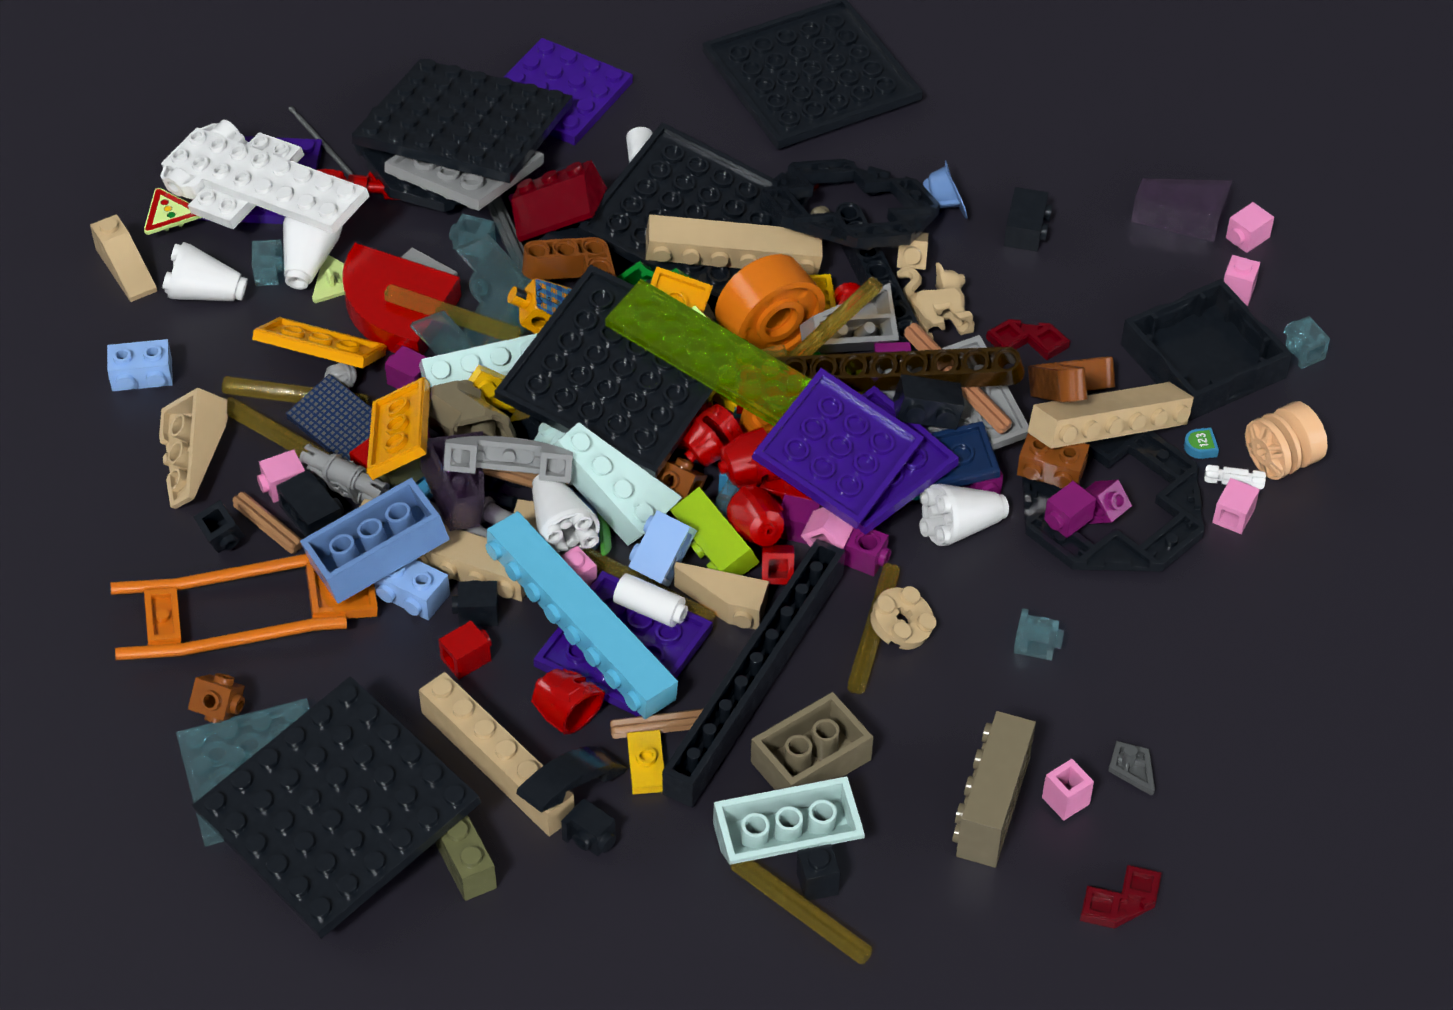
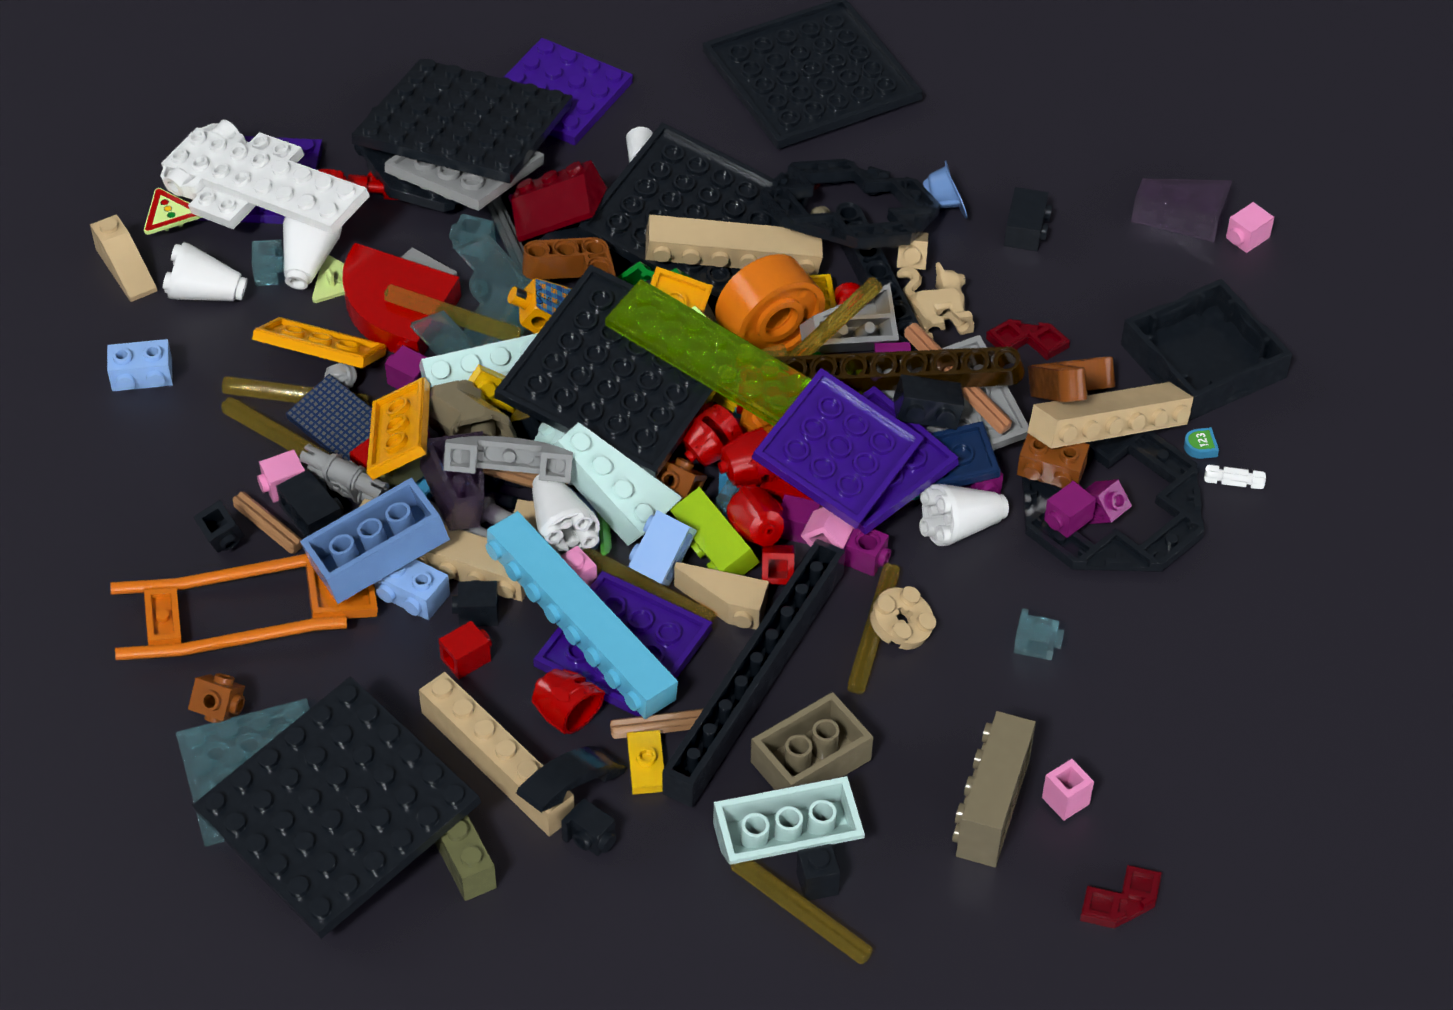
tan wedge [159,388,228,509] -> none
dark grey piece [288,106,353,175] -> none
white brick [613,573,688,627] -> none
dark grey piece [1109,741,1155,795] -> none
bright pink brick [1212,478,1260,534] -> none
bright pink brick [1224,255,1261,306] -> none
light nougat wheel [1245,401,1328,480] -> none
clear light blue brick [1284,316,1330,369] -> none

